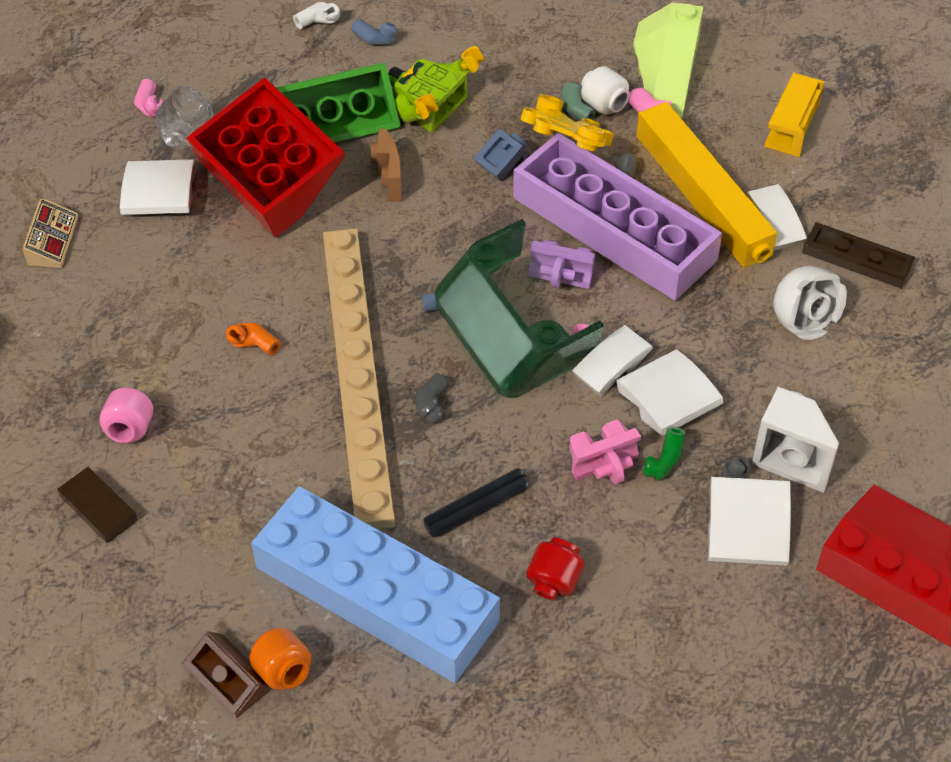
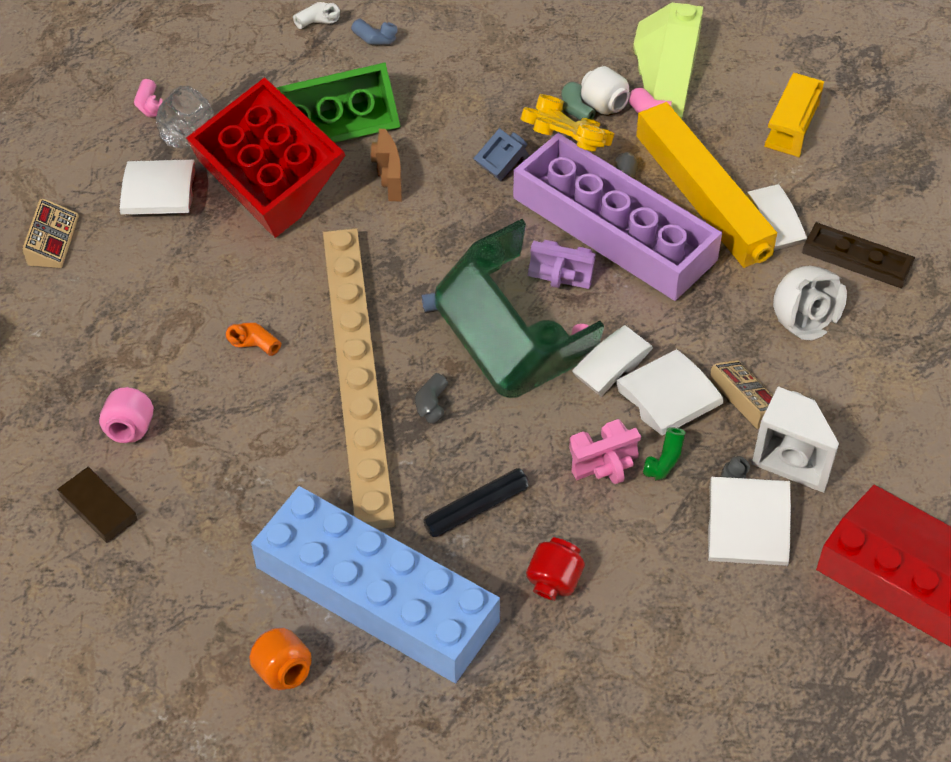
reddish brown slope [182,631,271,718] -> none
lime torso [388,46,484,133] -> none
none -> tan slope [709,360,773,430]

